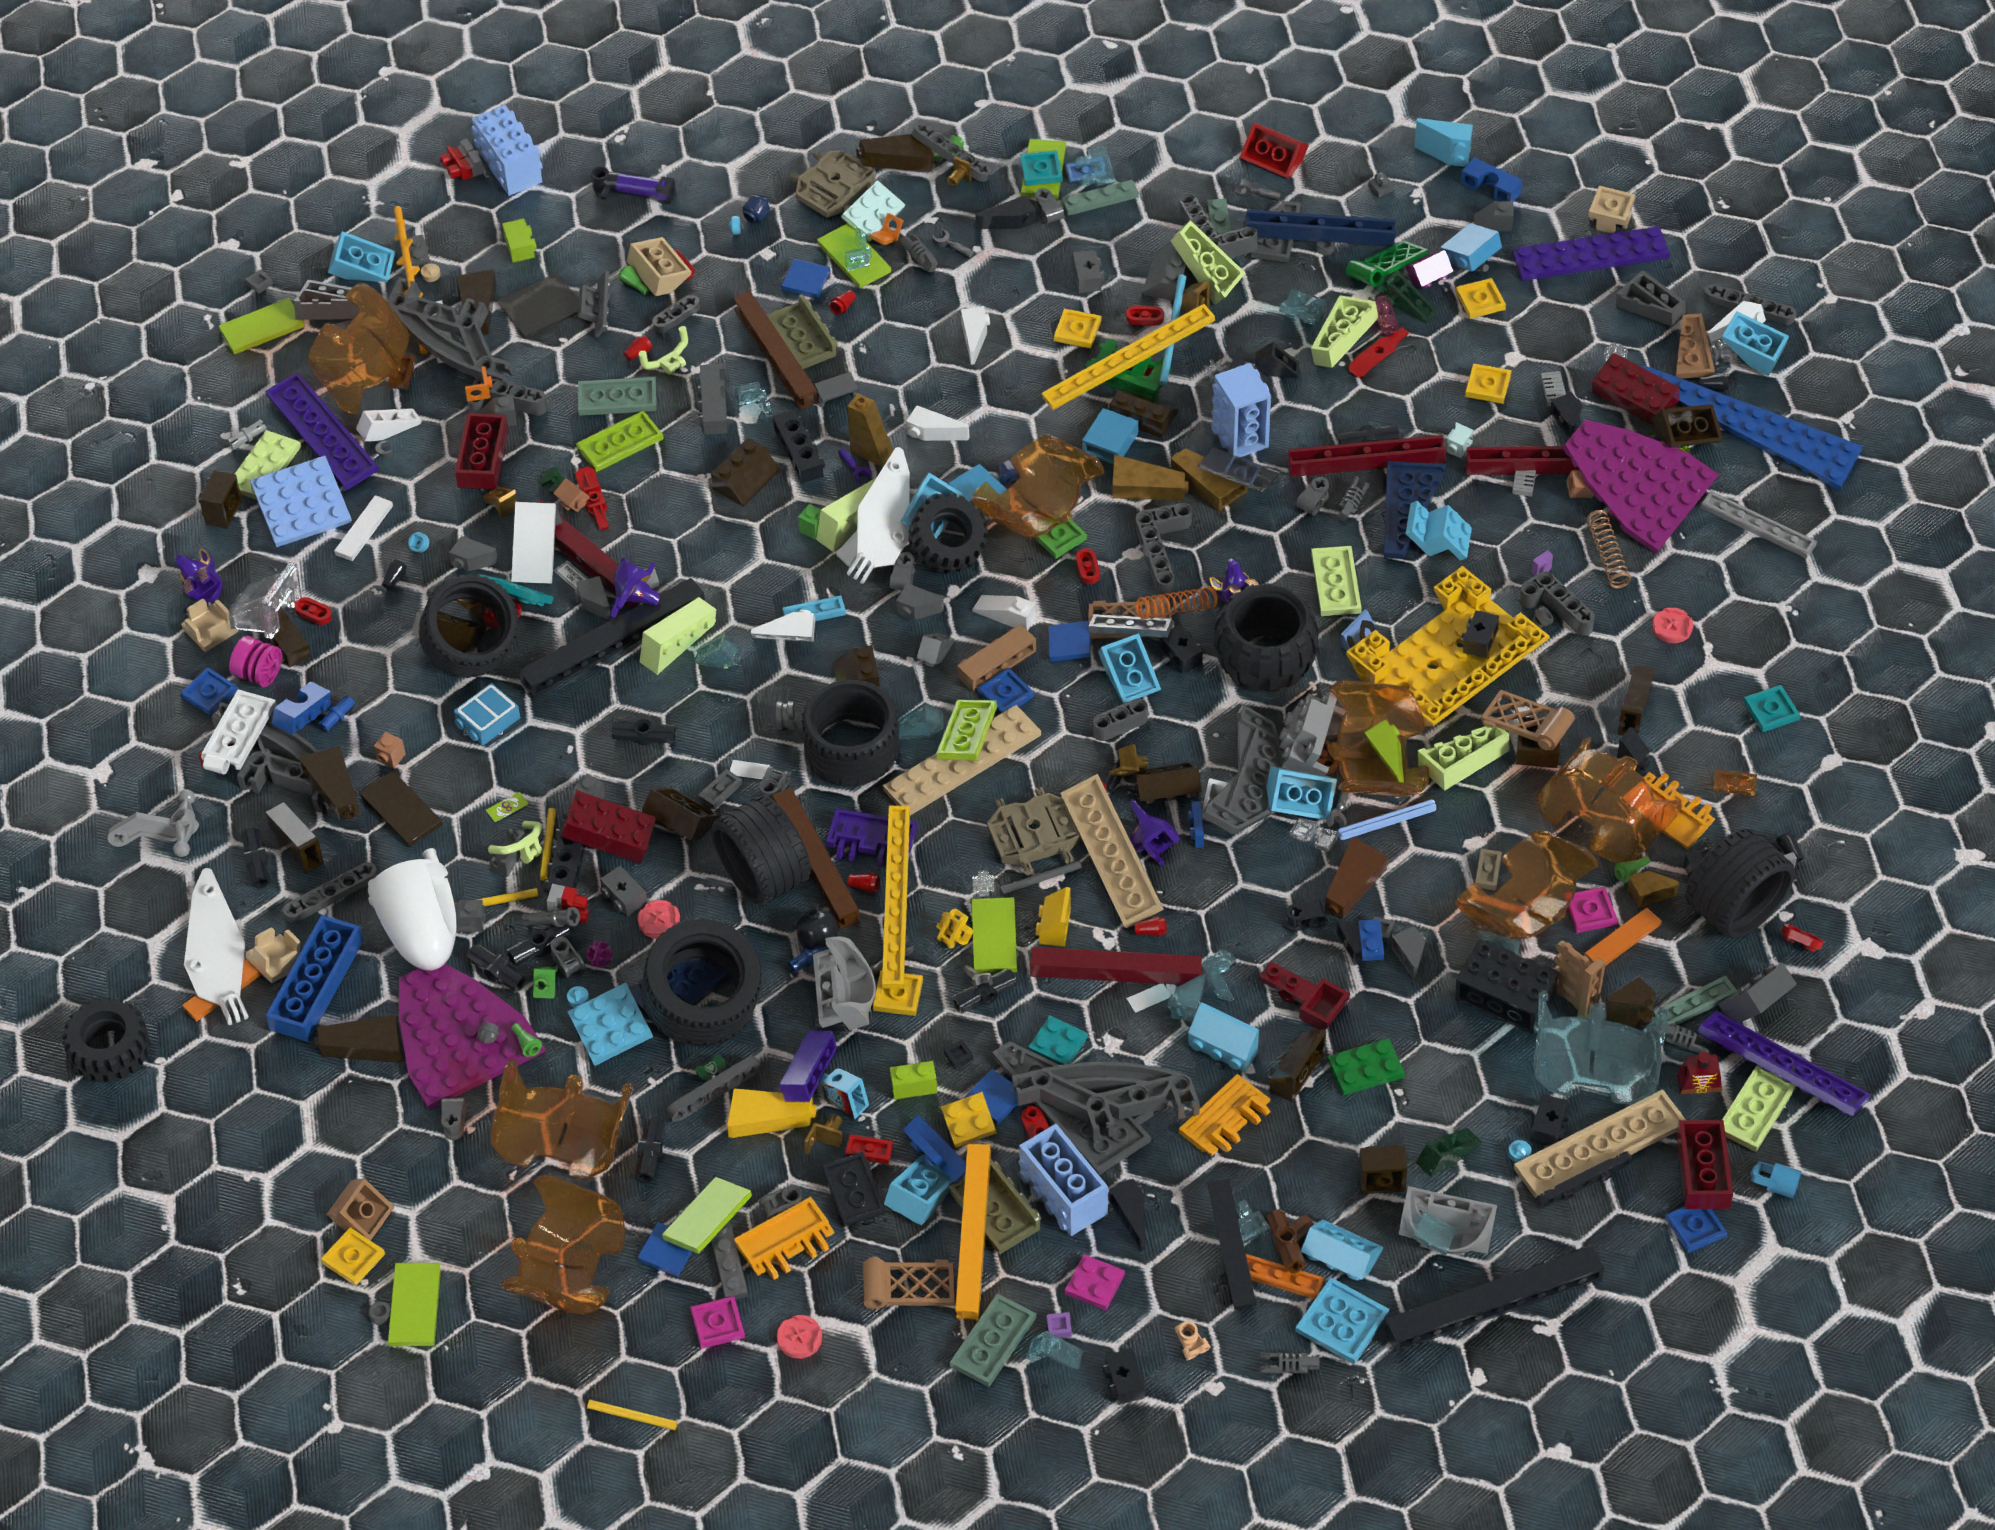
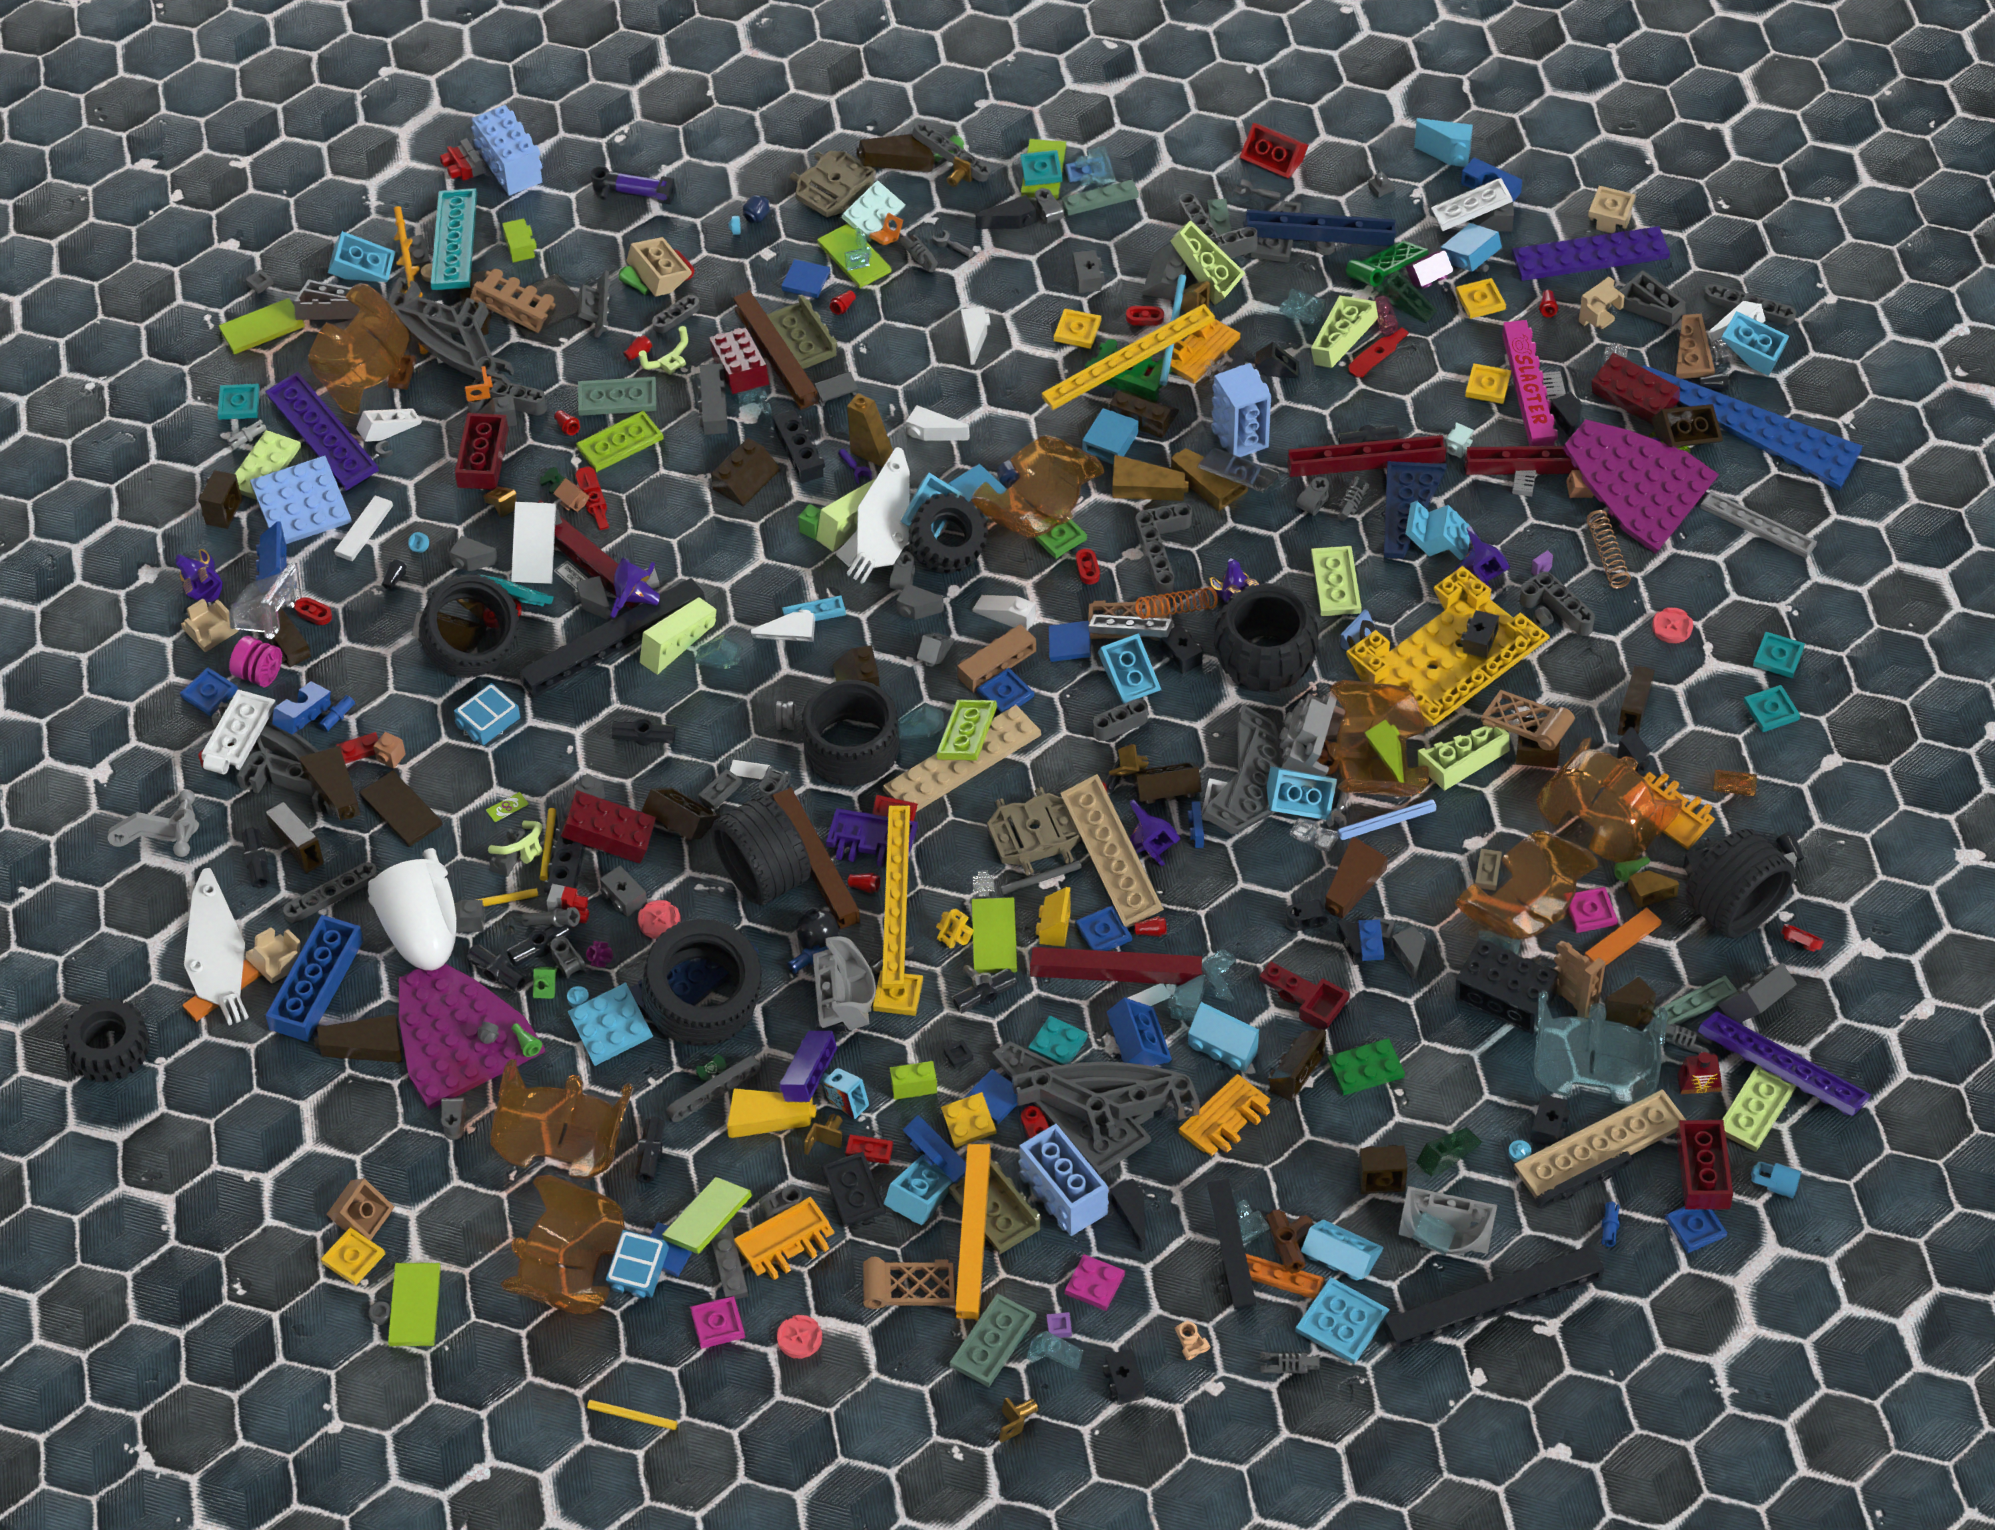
none -> teal plate [217,384,260,420]
none -> blue slope [256,521,287,595]
none -> red plate [336,732,379,764]
none -> teal plate [431,188,477,290]
none -> medium nougat fence [470,269,556,333]
none -> red cone [554,410,580,435]
none -> dark azure brick [606,1230,669,1298]
none -> dark red brick [709,328,769,394]
none -> red plate [872,795,918,821]
none -> pearl gold bracket [999,1397,1038,1443]
none -> blue tile [1075,905,1132,951]
none -> blue slope [1107,997,1172,1066]
none -> light orange hinge [1163,319,1240,384]
none -> white tile [1431,178,1513,231]
none -> dark purple piece [1453,526,1510,590]
none -> dark pink brick [1502,320,1558,446]
none -> red cone [1539,290,1558,317]
none -> tan panel [1579,277,1625,329]
none -> blue pin [1601,1202,1620,1247]
none -> teal plate [1753,632,1805,678]

